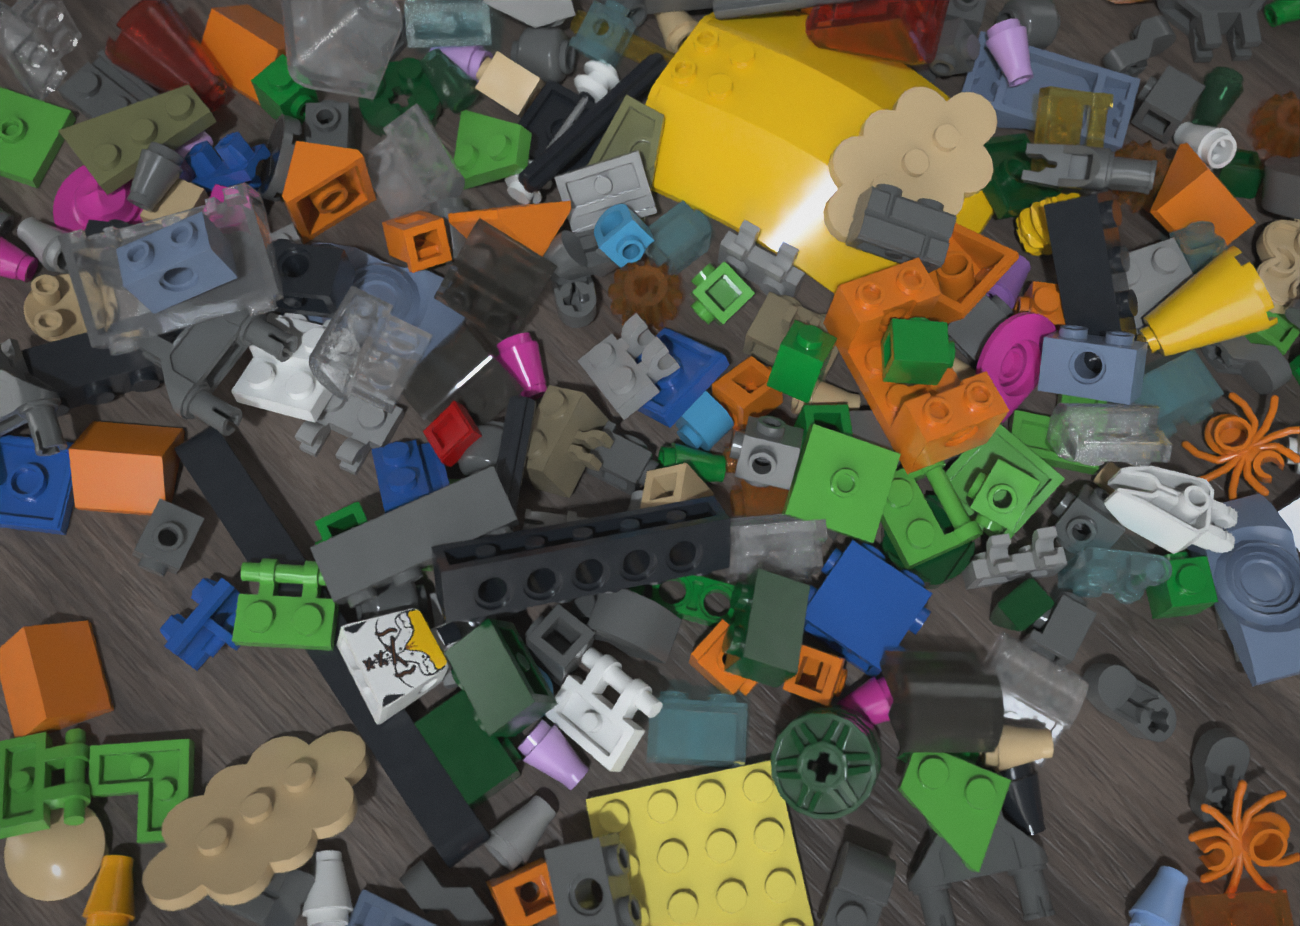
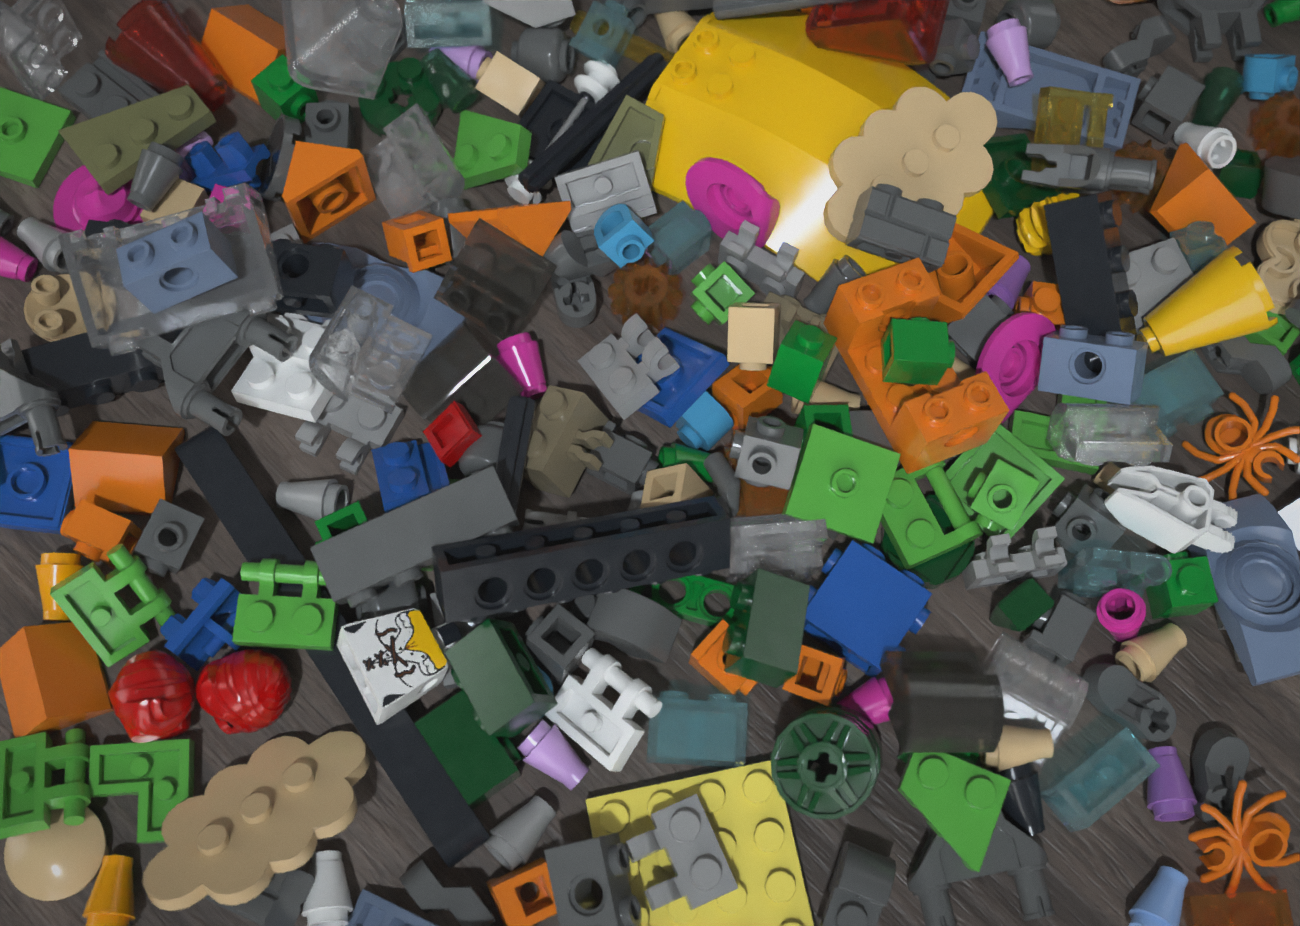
none -> light orange cone [35,553,85,621]
none -> bright green plate [50,543,176,668]
none -> orange brick [60,499,143,570]
none -> red hair [108,650,196,743]
none -> red hair [195,649,293,735]
none -> light grey cone [276,479,349,520]
none -> light grey plate [624,794,738,911]
none -> dark pink hat [686,157,780,248]
none -> dark grey arm [703,452,741,520]
none -> tan brick [727,302,781,371]
none -> dark grey cone [803,255,867,315]
none -> clear light blue brick [1040,727,1160,833]
none -> dark pink cone [1096,588,1146,643]
none -> tan cone [1115,623,1187,683]
none -> medium lavender cone [1147,746,1197,822]
none -> dark azure plate [1241,54,1298,100]

